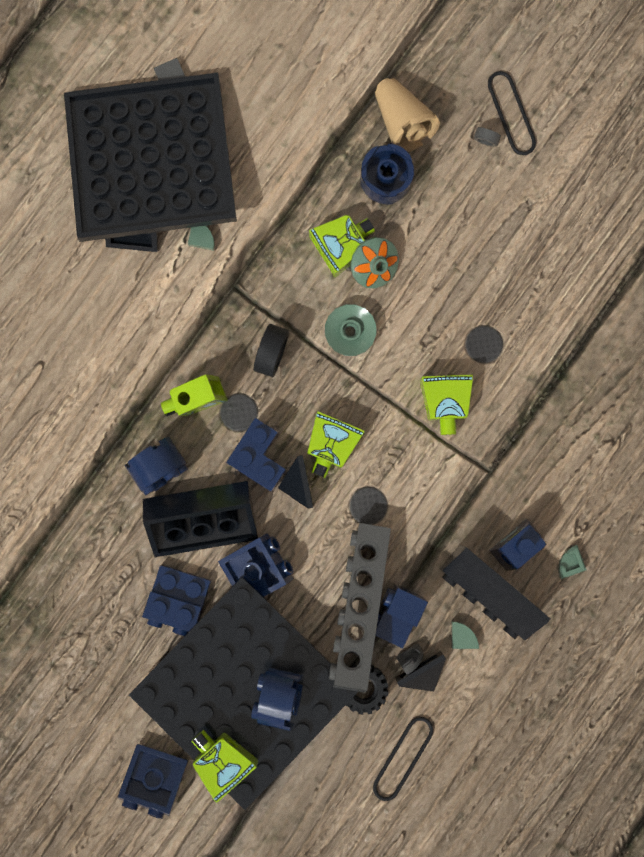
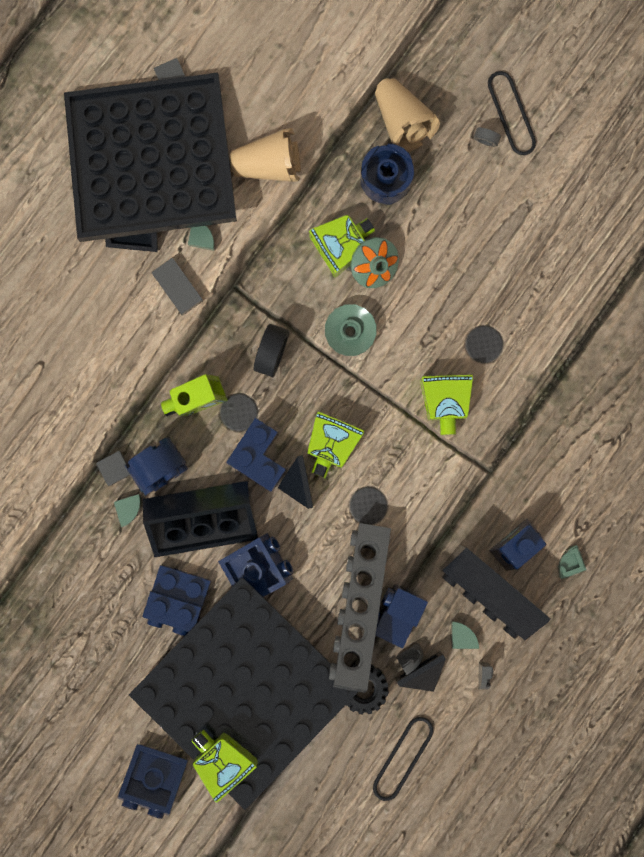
dark blue brick [251,668,303,731] -> none
none -> dark grey tile [96,451,130,486]
none -> sand green tile [114,494,141,527]
none -> dark grey tile [151,258,203,316]
none -> tan cone [229,128,301,182]
none -> dark grey tile [478,662,493,690]

